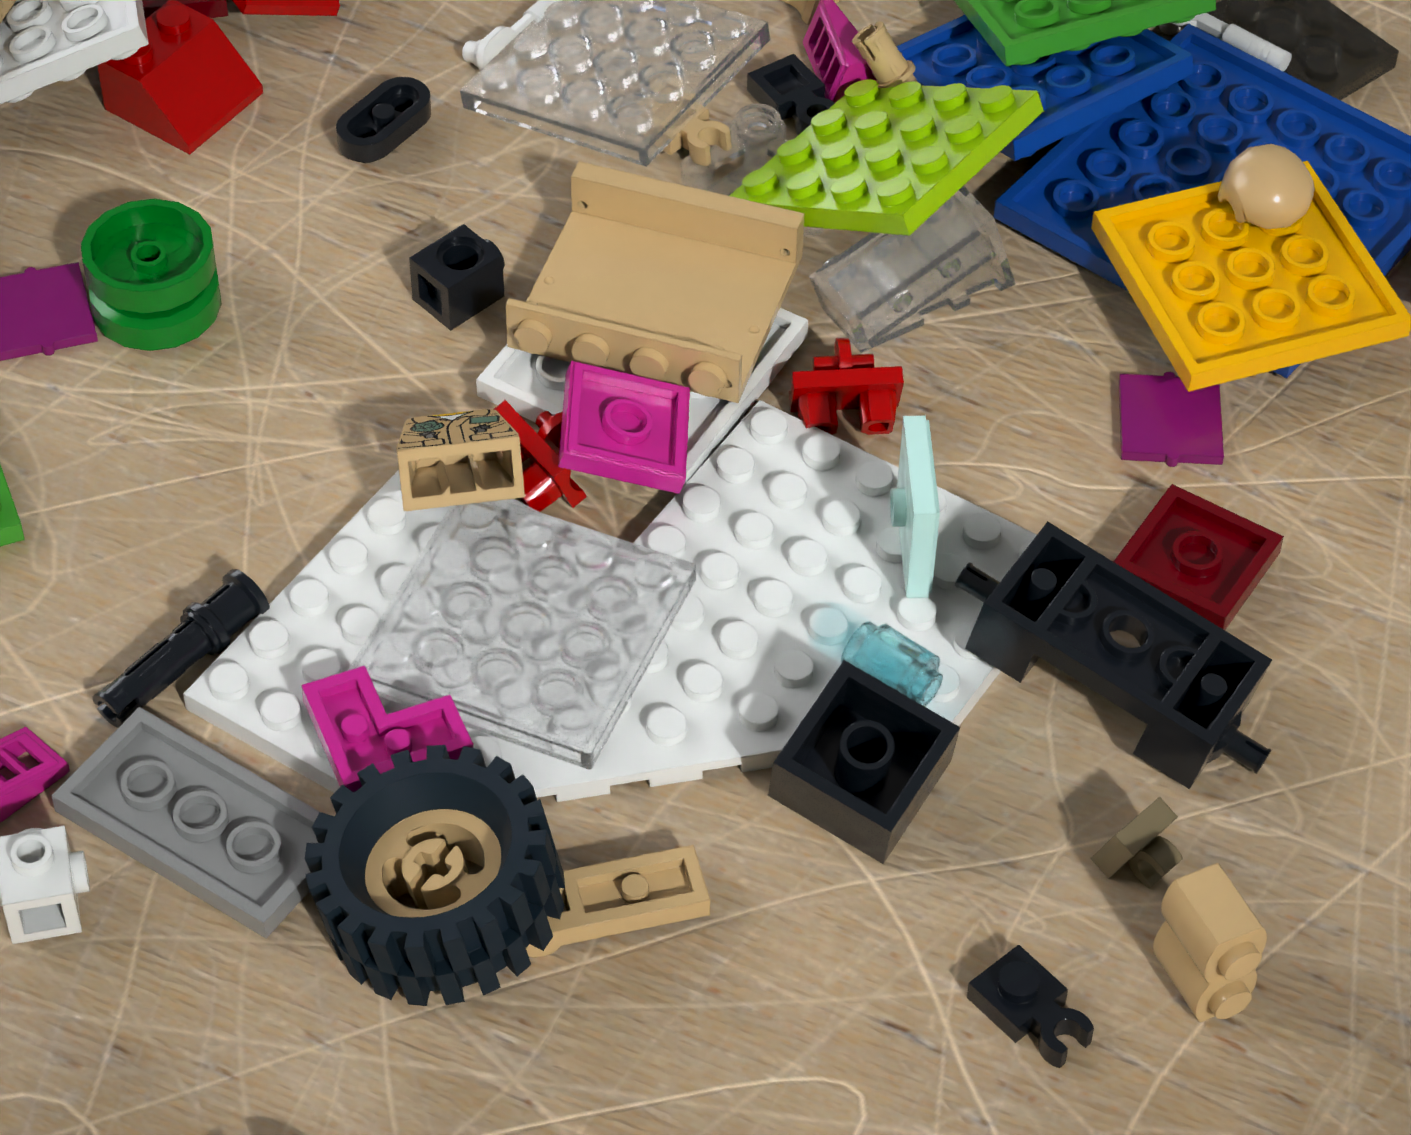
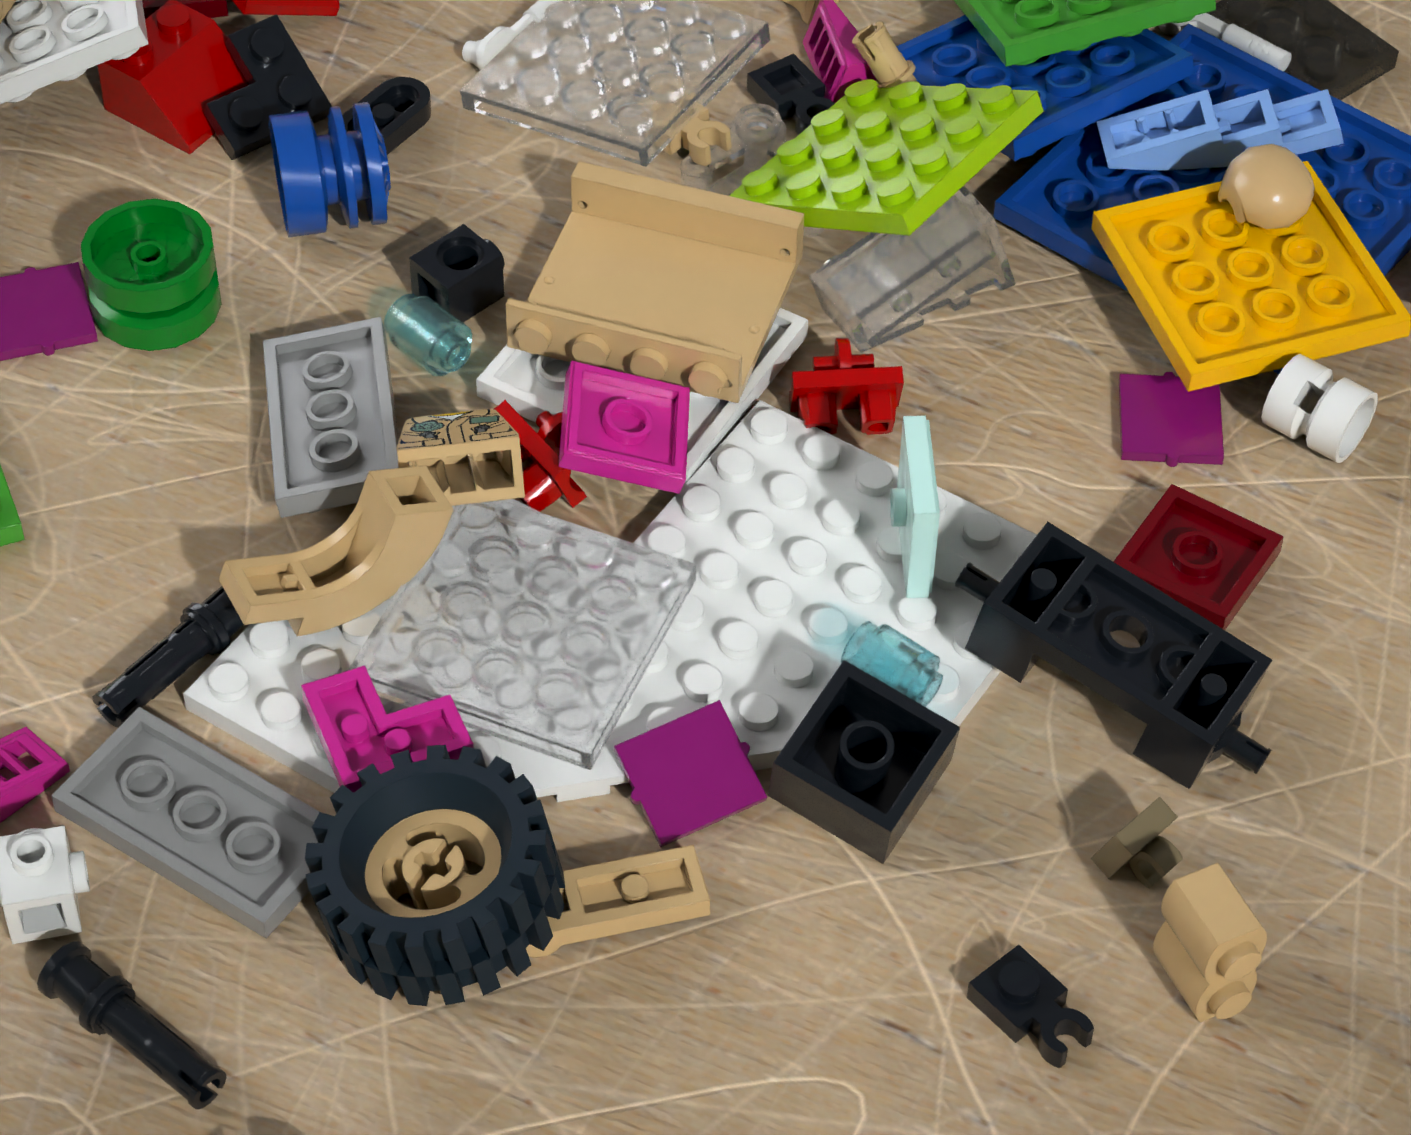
none -> black pin [37,941,226,1110]
none -> black plate [204,14,332,160]
none -> tan arch [219,465,454,636]
none -> light grey plate [263,317,399,518]
none -> blue wheel [269,102,391,238]
none -> clear light blue brick [384,294,472,376]
none -> magenta piece [613,700,767,847]
none -> light blue slope [1097,89,1344,171]
none -> white wheel [1261,354,1378,463]

